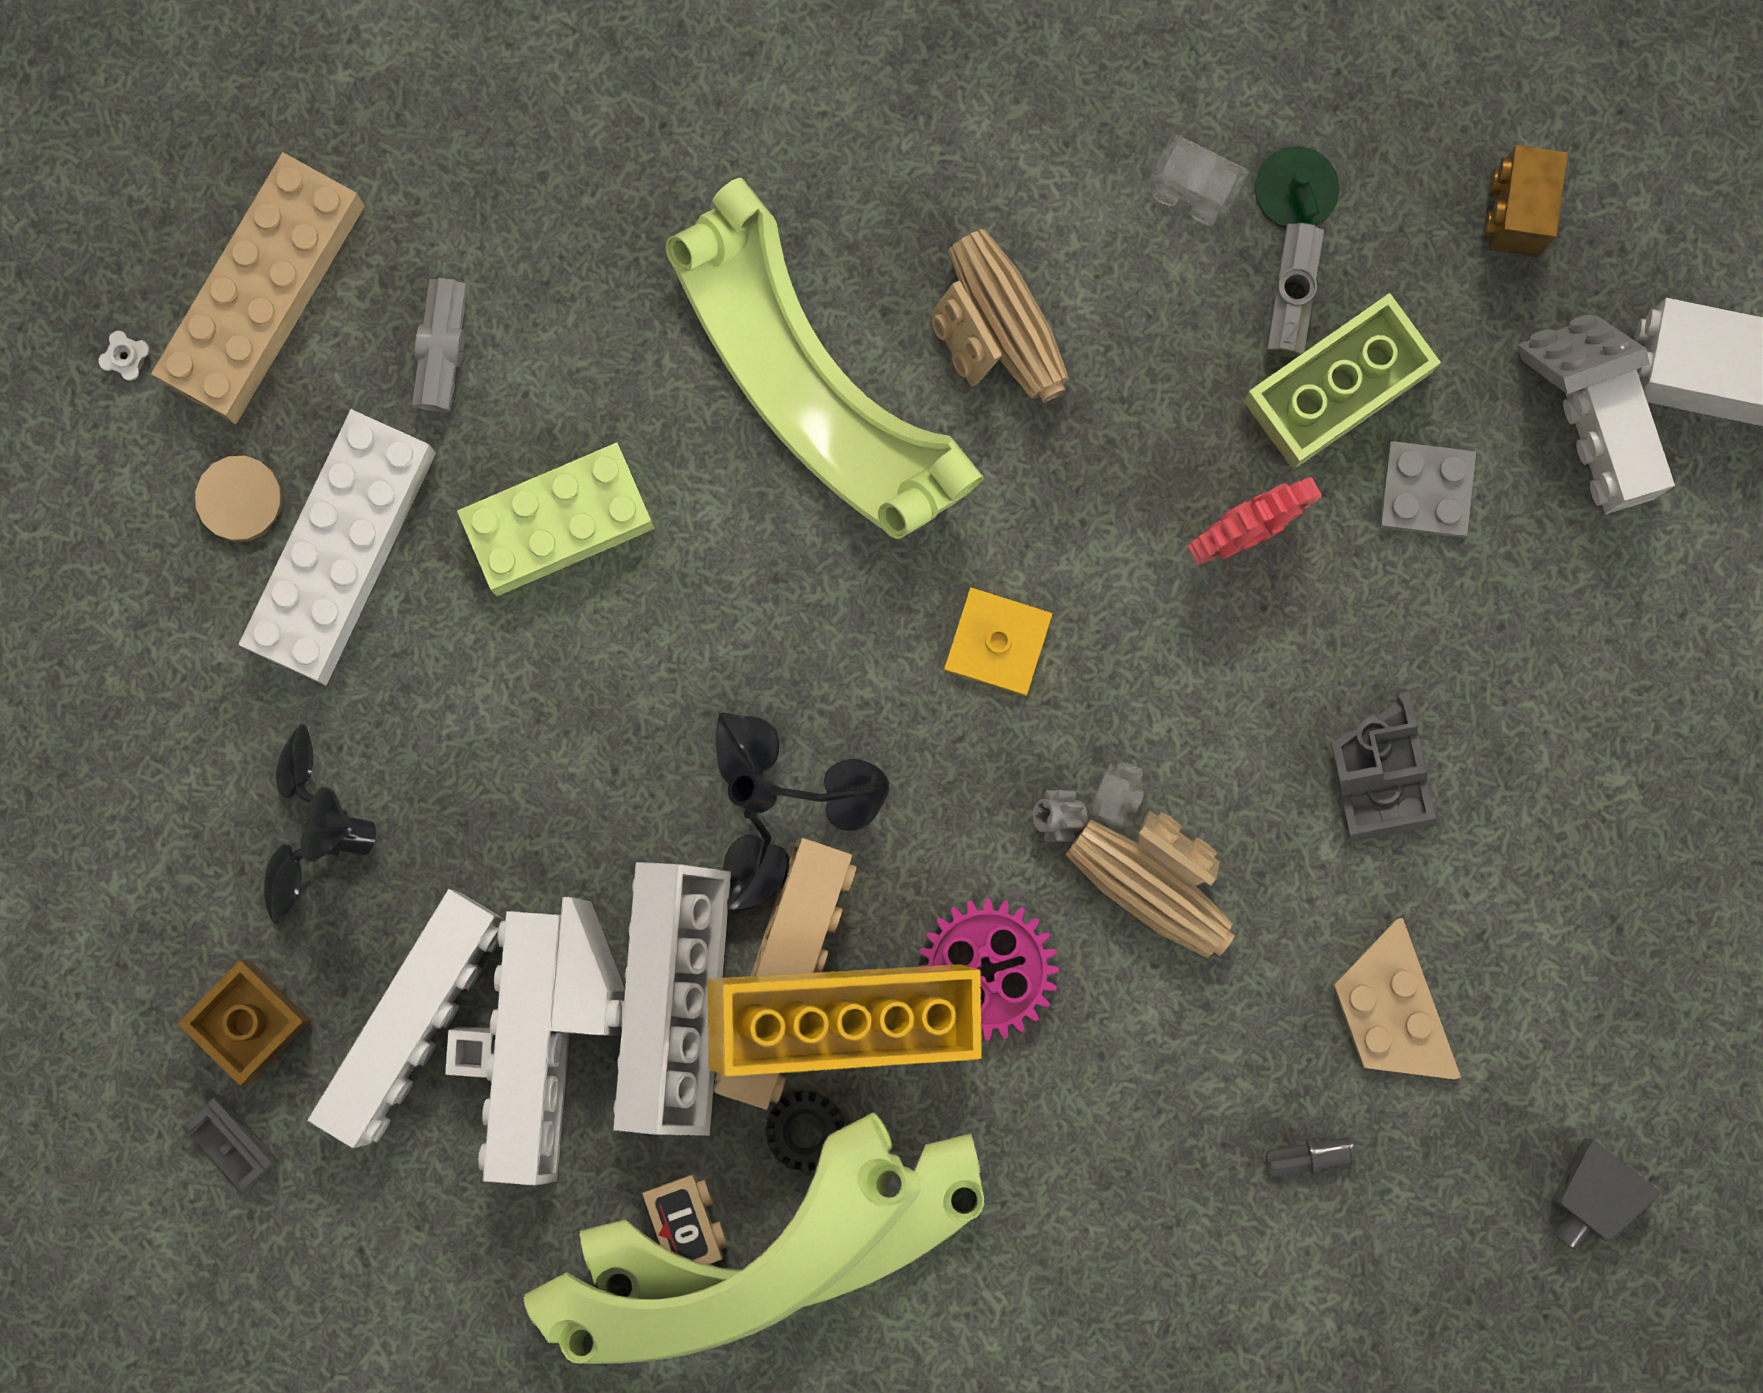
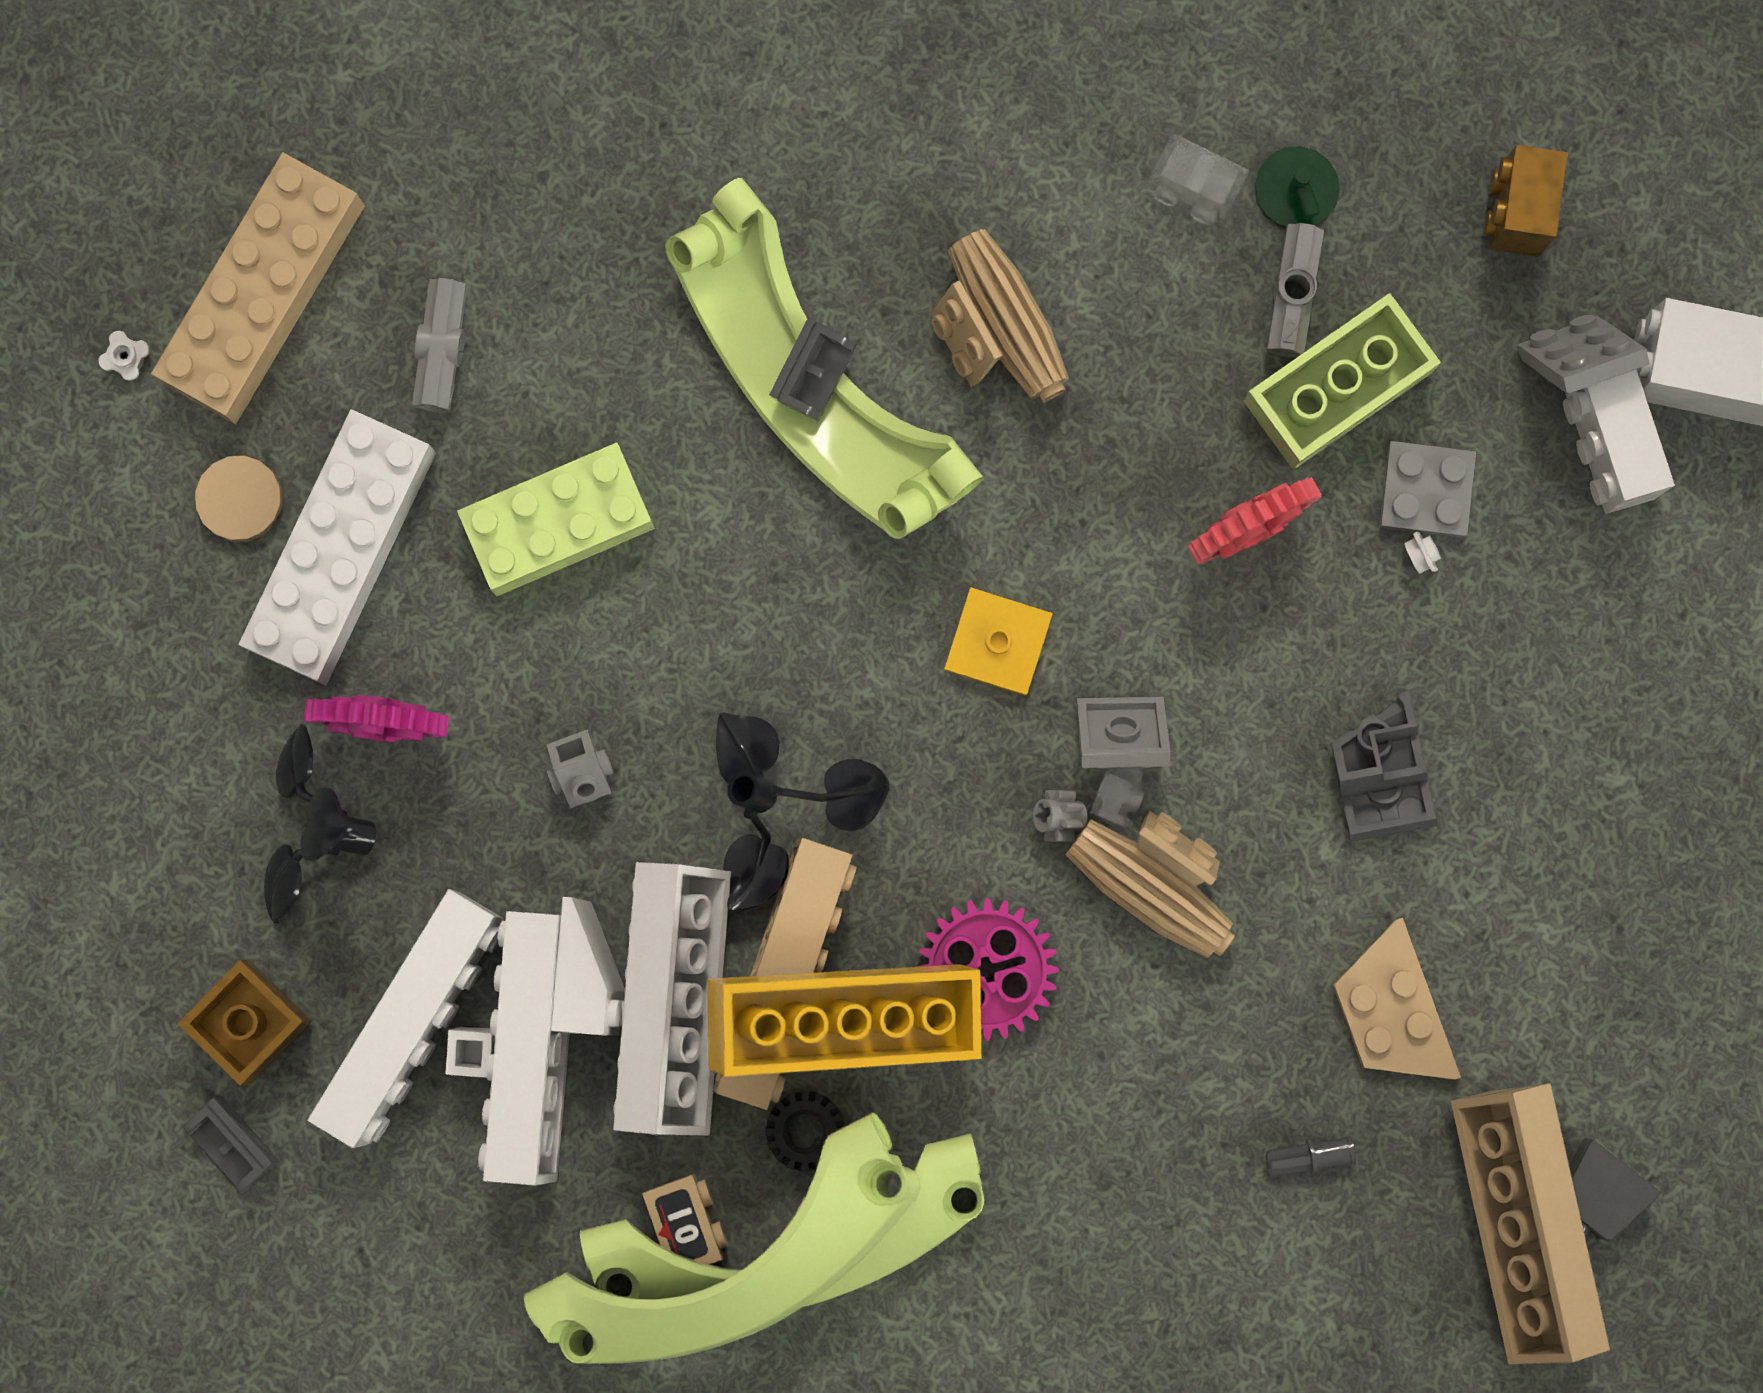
none -> dark pink gear [303,694,450,743]
none -> light grey brick [547,729,614,808]
none -> dark grey hinge [769,317,857,422]
none -> light grey plate [1077,697,1171,768]
none -> white plate [1404,532,1441,574]
none -> tan brick [1451,1083,1610,1364]

